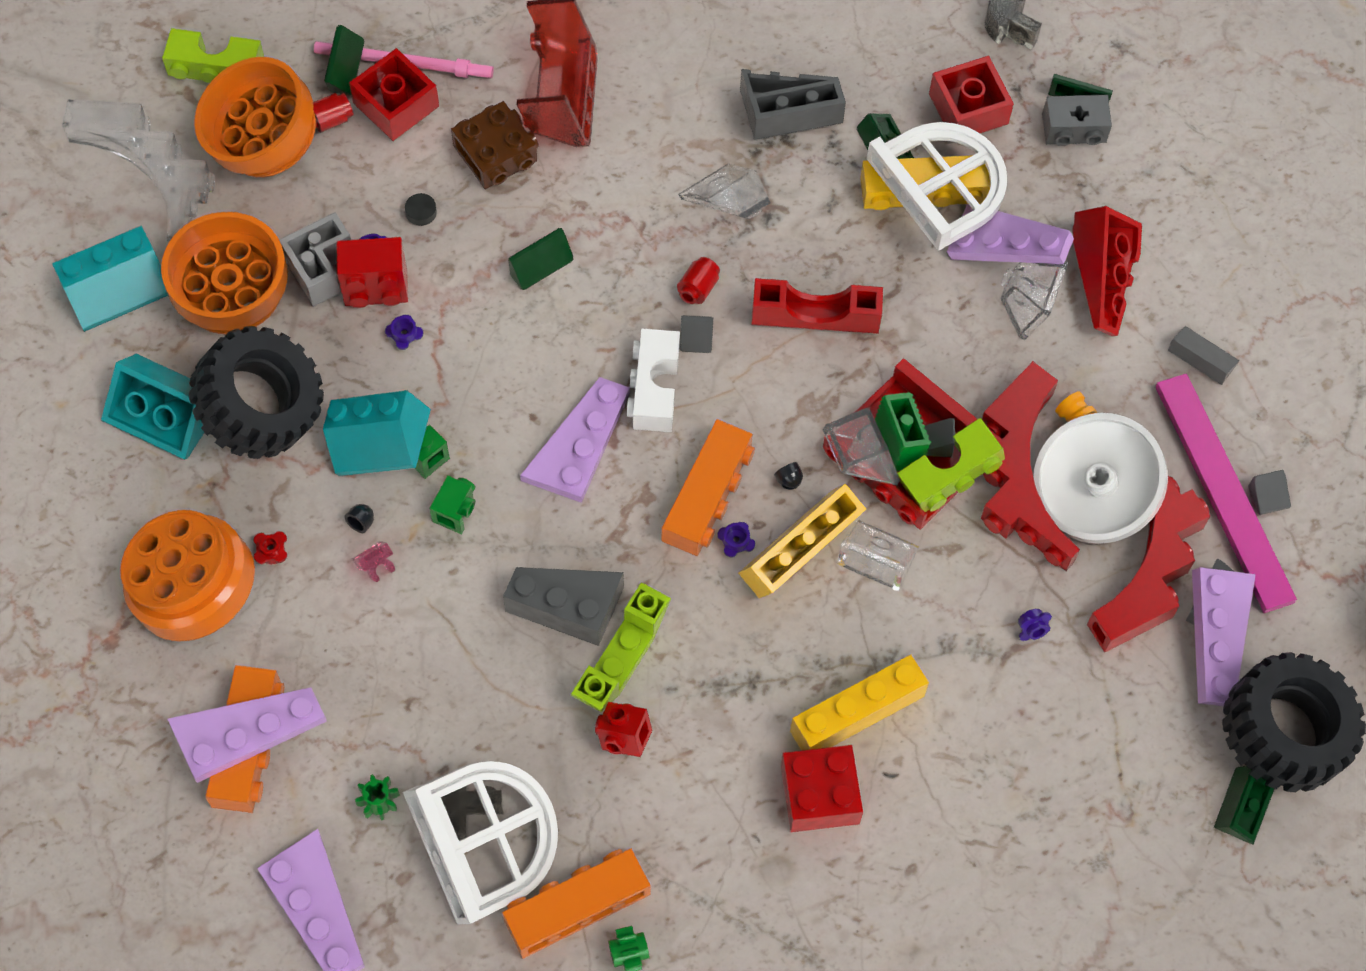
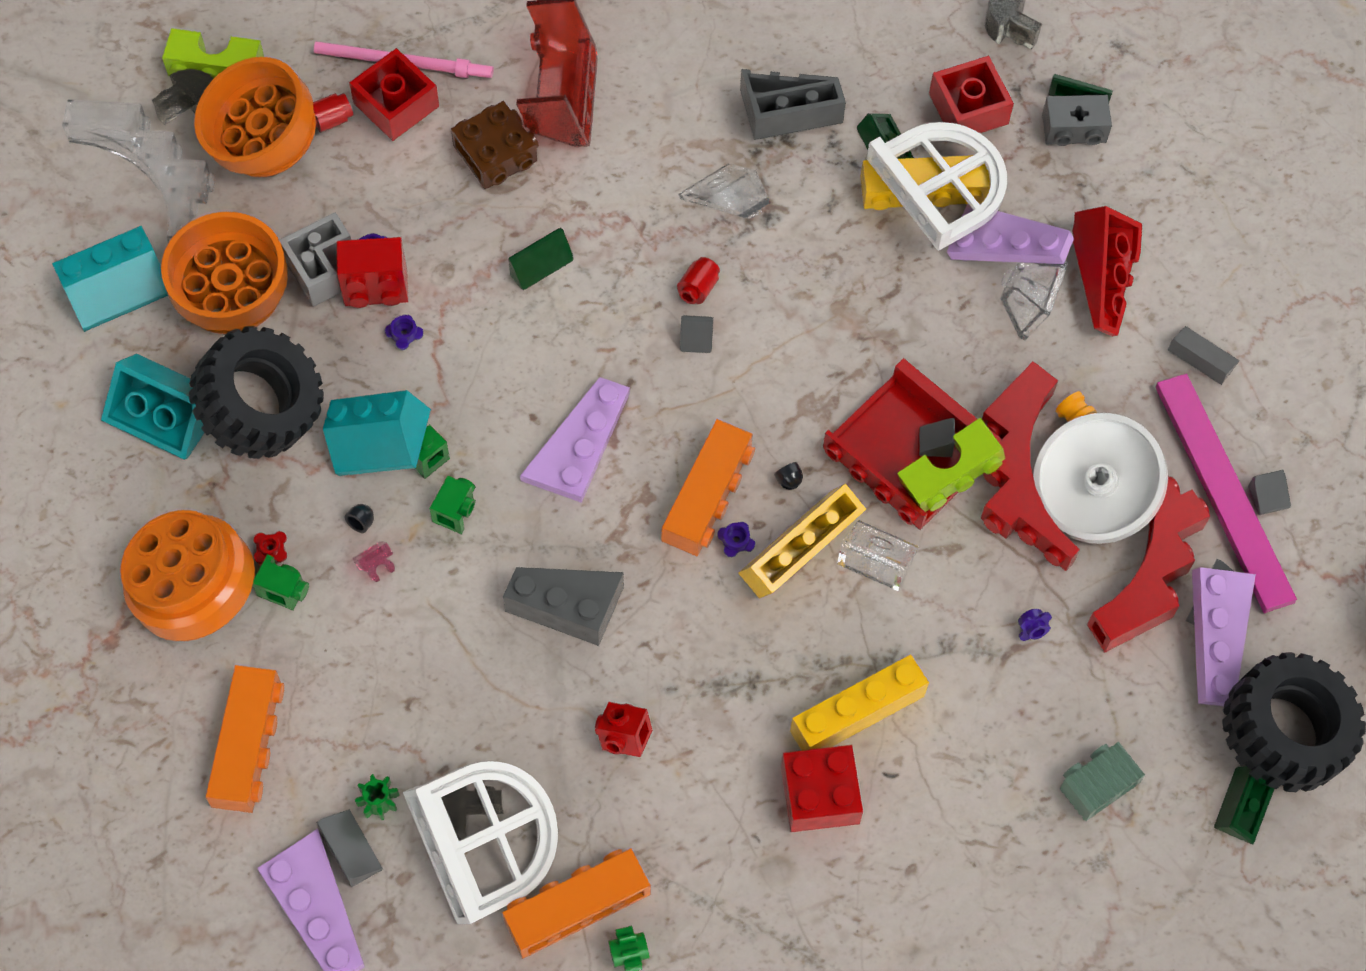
lavender wing [168,687,327,783] -> none
dark green slope [324,25,364,96] -> none
pearl dark grey tile [405,193,437,226] -> none
lime slope [571,582,671,712] -> none
white arch [627,329,680,432] -> none
red arch [751,278,883,334] -> none
clear slope [822,407,900,485] -> none
green brick [875,392,931,471] -> none
none -> clear smoke brick [152,69,213,125]
none -> green brick [253,554,309,610]
none -> dark grey slope [316,809,383,887]
none -> sand green brick [1060,742,1145,821]

